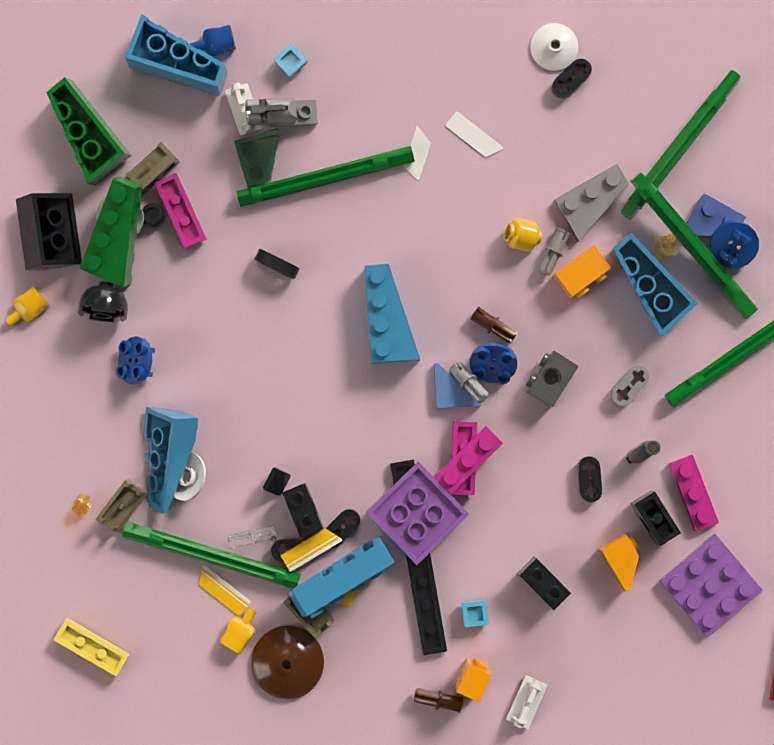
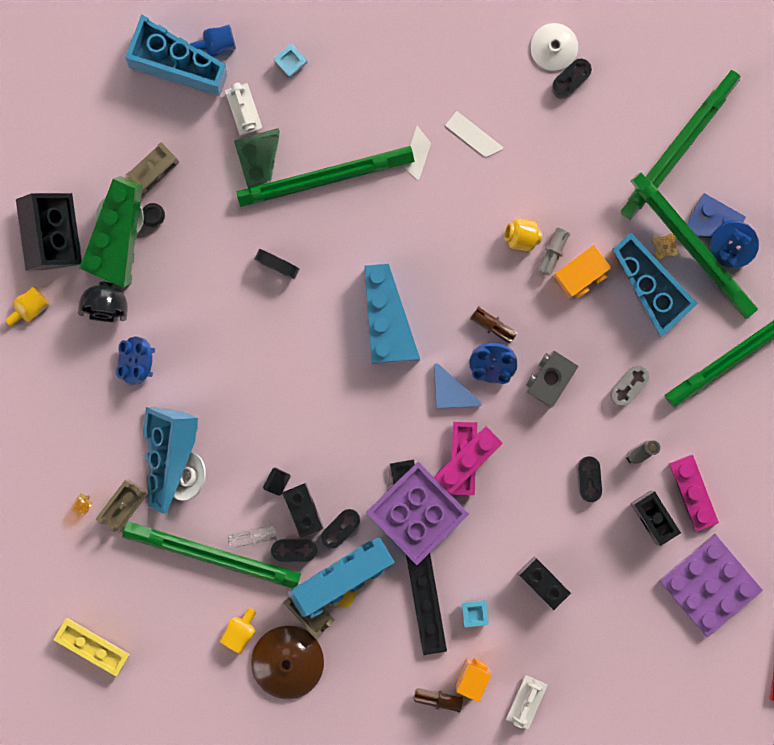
green wedge [46,77,132,186] -> none
dark pink plate [154,173,207,249] -> none
yellow sticker [199,565,251,616] -> none
light grey plate [245,98,318,128] -> none
yellow sticker [281,529,342,572] -> none
light grey axle [449,361,489,403] -> none
light grey wing [554,164,629,241] -> none
light orange slope [598,534,639,592] -> none

